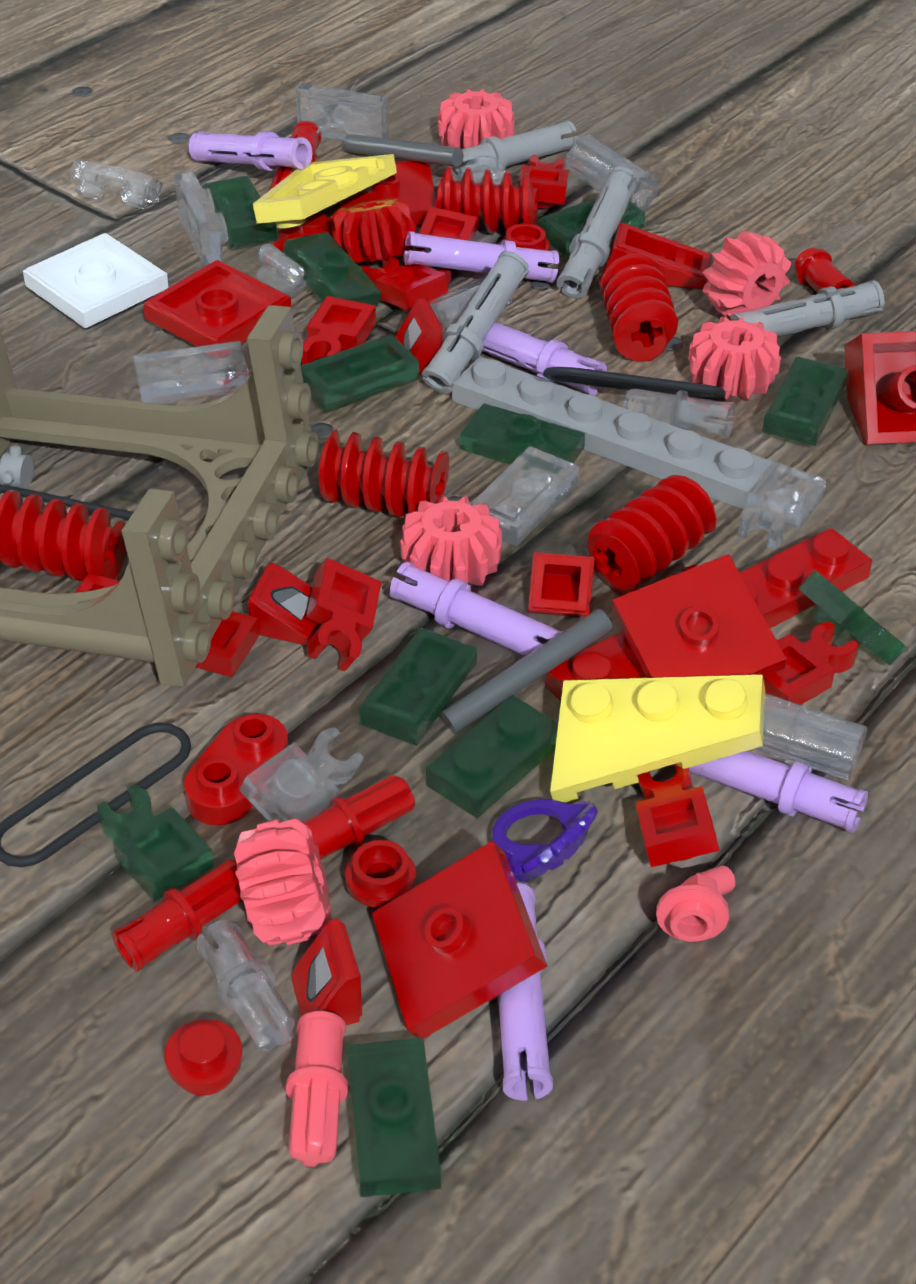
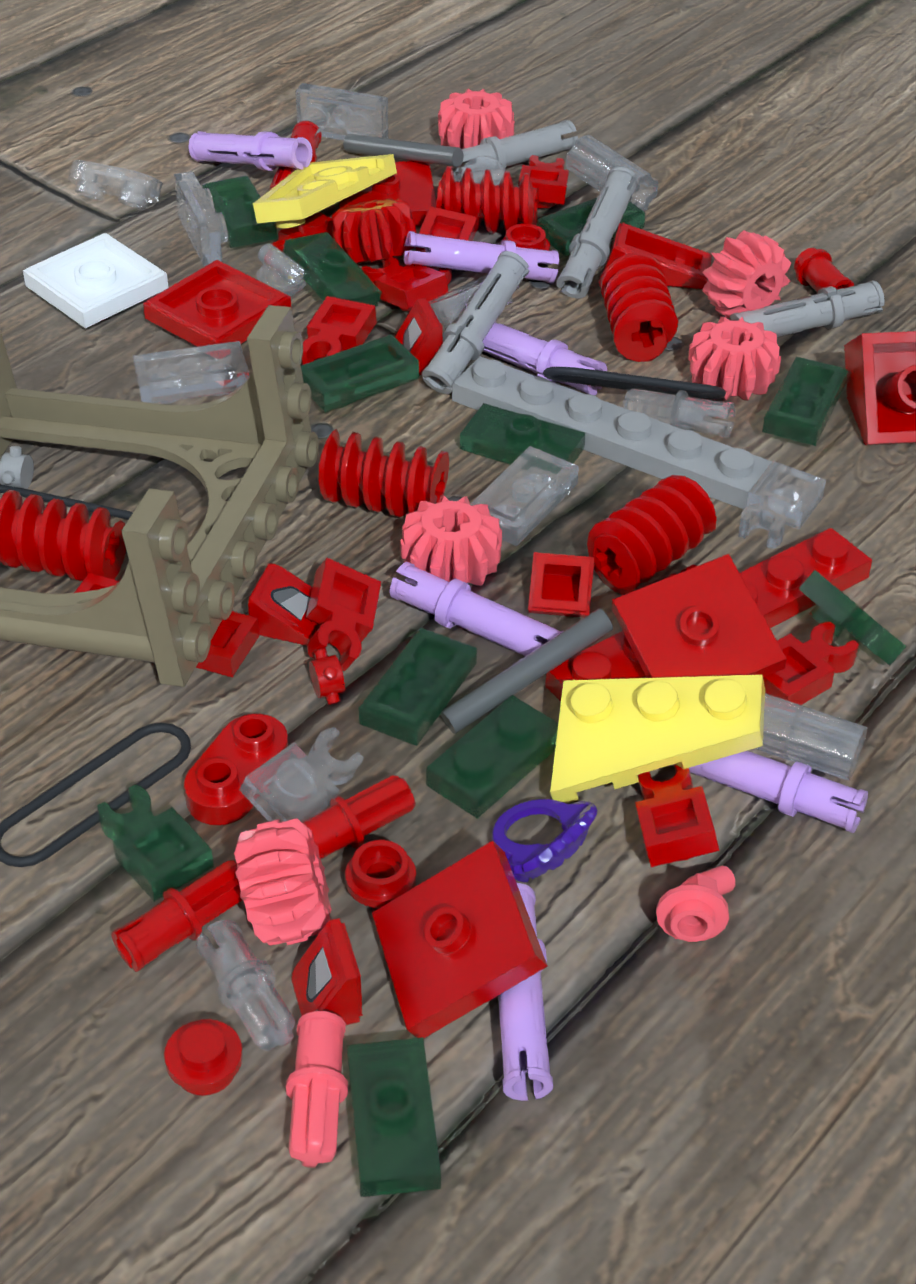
none -> red piece [309,649,345,705]

